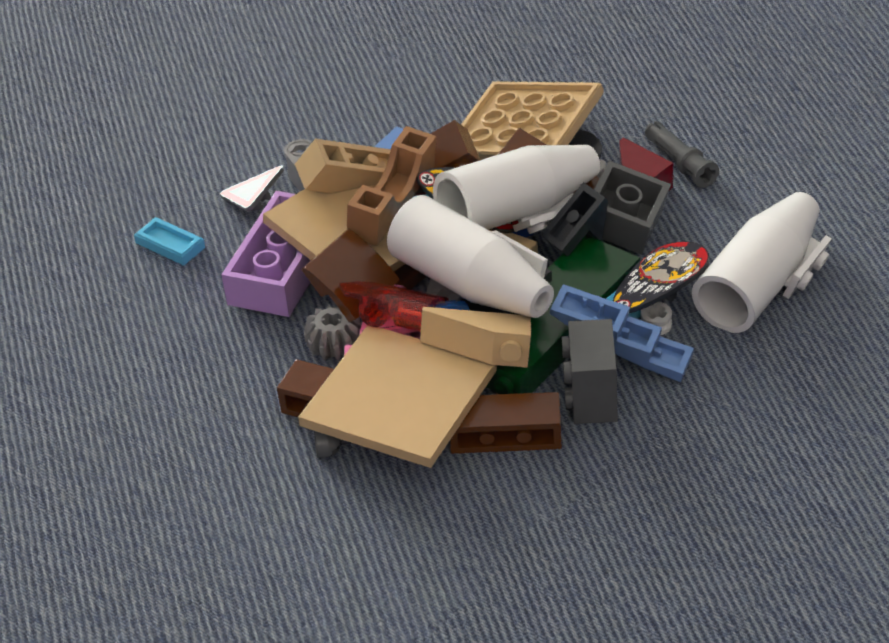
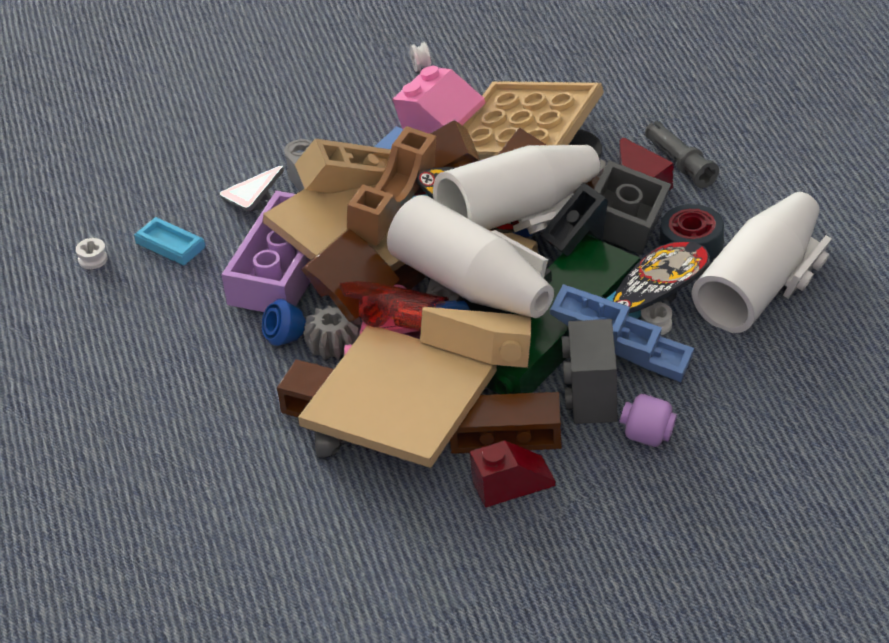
none -> white bush [76,238,108,269]
none -> blue cone [262,299,306,346]
none -> bright pink slope [392,66,486,134]
none -> white bush [410,42,431,72]
none -> dark red slope [470,441,556,508]
none -> lavender head [620,394,677,447]
none -> wheel [660,204,724,260]

